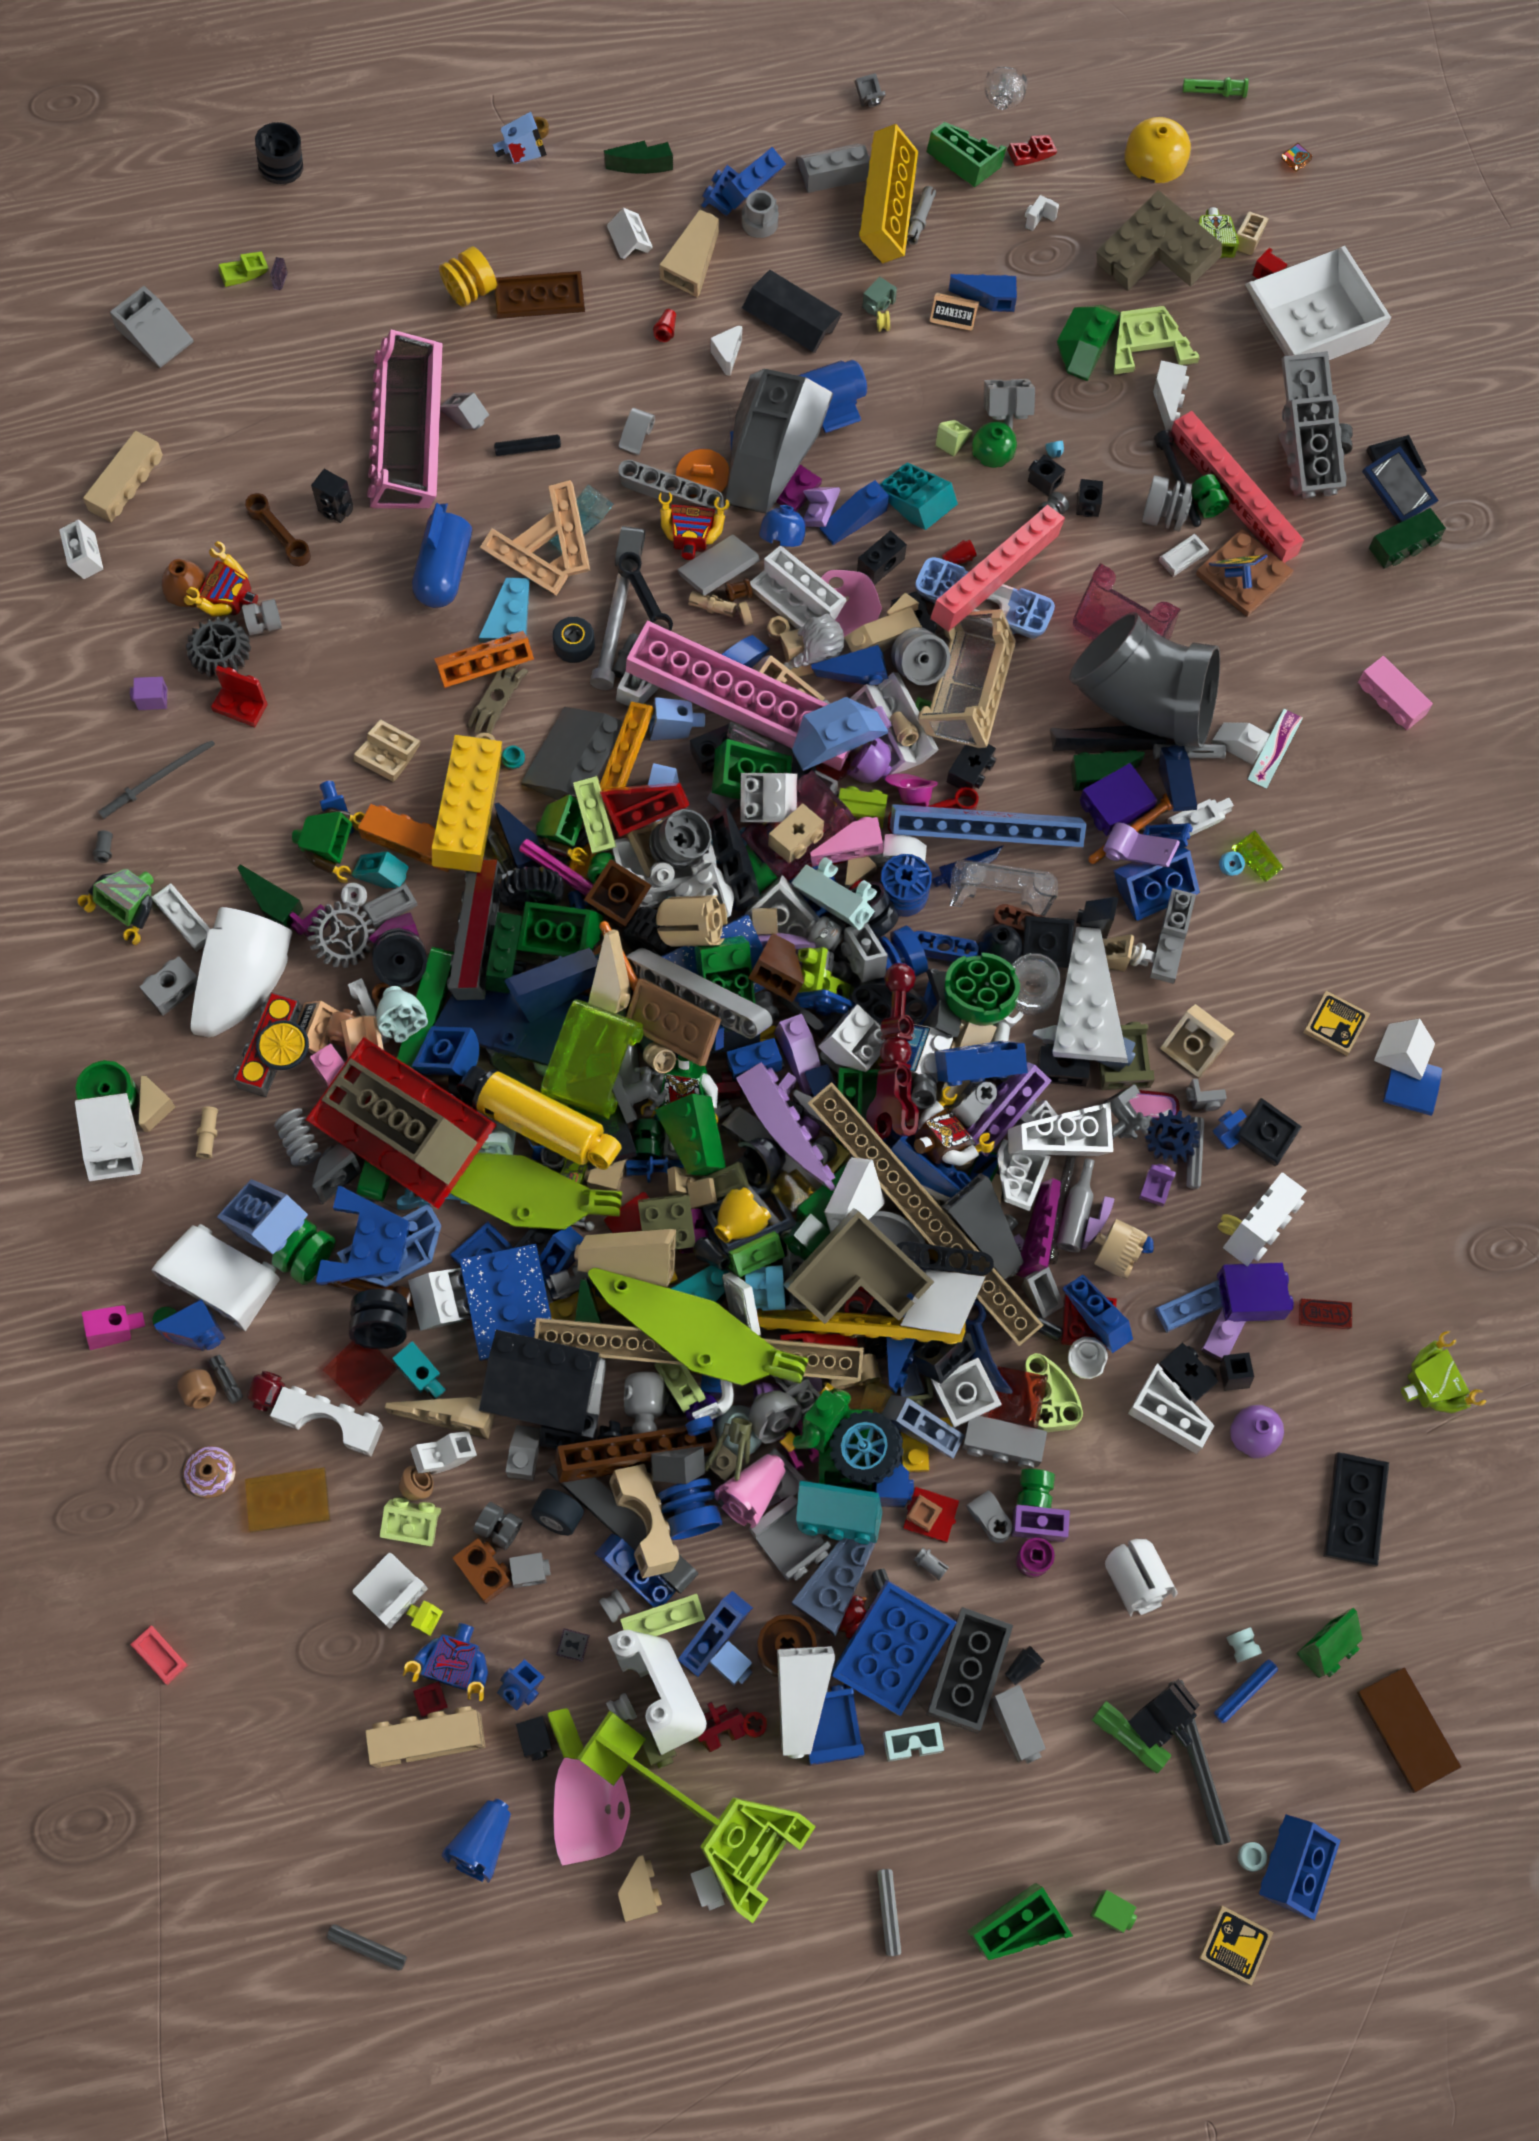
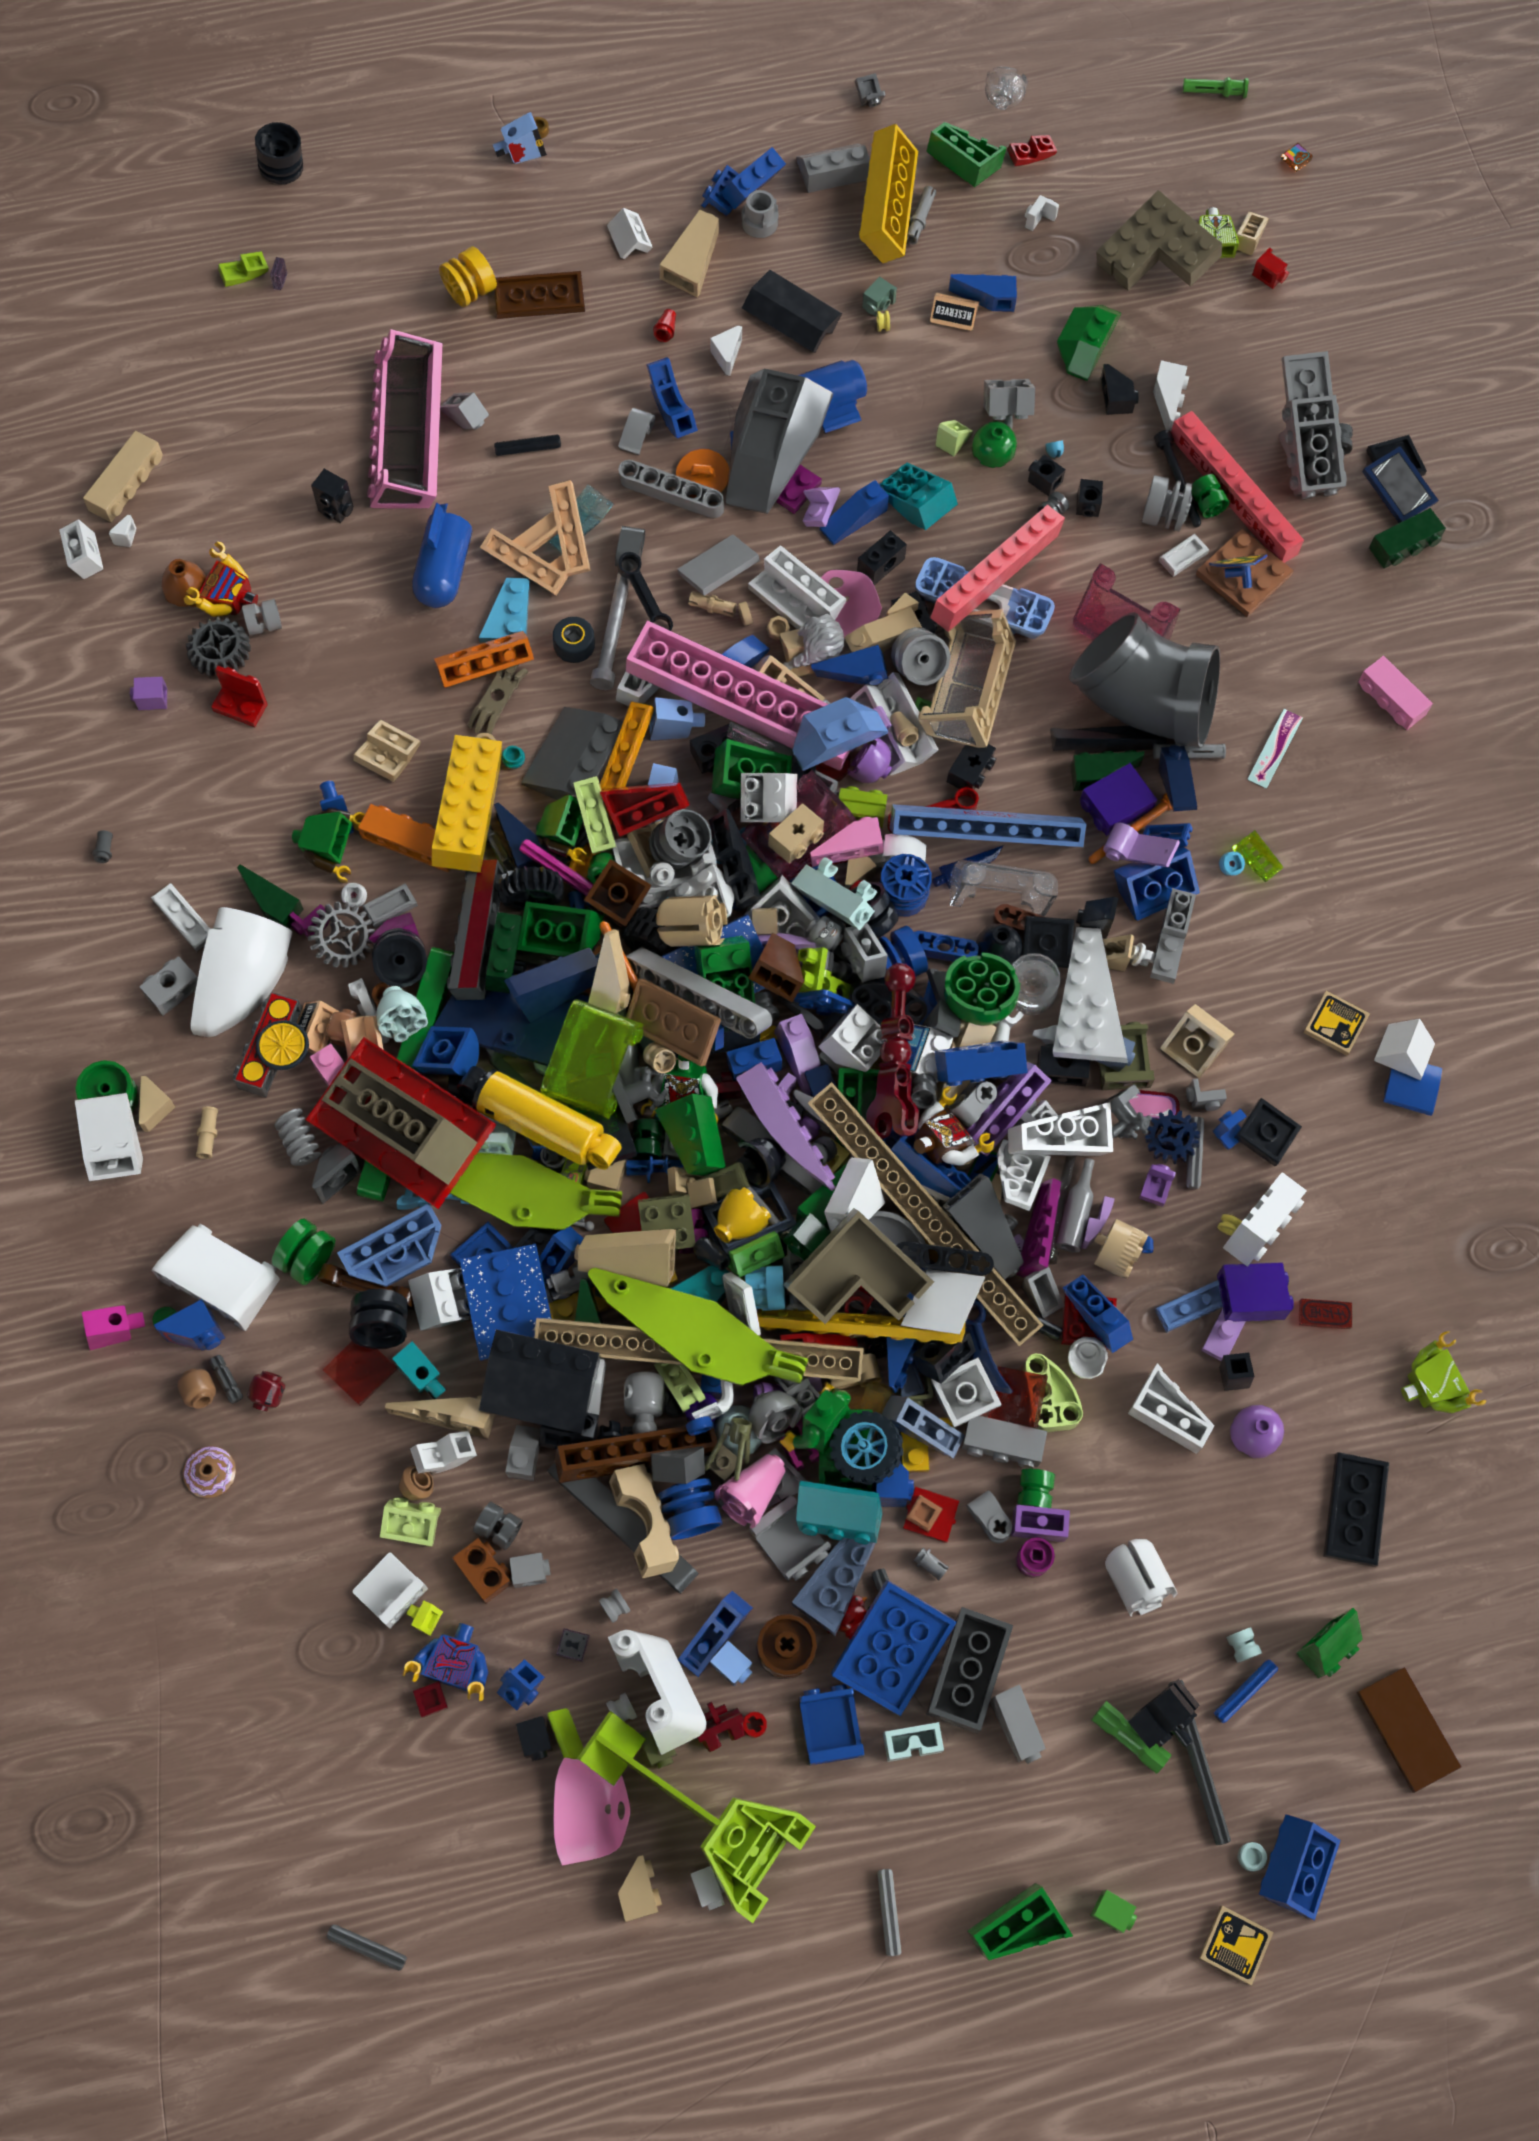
torso [78,869,154,945] -> none
dark grey sword [98,741,215,819] -> none
light grey slope [110,286,194,368] -> none
coral tile [130,1625,188,1685] -> none
medium blue brick [217,1179,308,1254] -> none
reddish brown piece [245,493,311,567] -> none
clear yellow tile [245,1467,331,1533] -> none
white arch [270,1386,383,1457] -> none
blue wing [316,1186,410,1285] -> none
teal slope [351,851,409,889] -> none
tan piece [366,1706,486,1768] -> none
blue cone [442,1798,511,1883] -> none
black wheel [531,1489,584,1536] -> none
blue slope [594,1534,676,1608] -> none
dark green slope [604,140,673,174] -> none
dark grey axle [612,633,639,678] -> none
yellowish green plate [620,1594,705,1636] -> none
torso [658,492,729,560] -> none
reddish brown bush [725,578,753,602] -> none
blue cylinder [759,505,806,547] -> none
clear yellow brick [771,1168,816,1212] -> none
white slope [777,1646,835,1759] -> none
dark pink piece [885,774,938,807] -> none
red cone [941,540,977,565] -> none
black cone [1004,1645,1045,1686] -> none
yellowish green wing [1114,306,1199,374] -> none
yellow cylinder [1125,117,1191,183] -> none
black brick [1159,1343,1219,1404] -> none
white hinge [1167,798,1234,836] -> none
white slope [1212,723,1270,765] -> none
white piece [1245,246,1391,360] -> none
none -> white slope [109,515,137,547]
none -> blue arch [646,357,698,438]
none -> black slope [1100,364,1139,415]

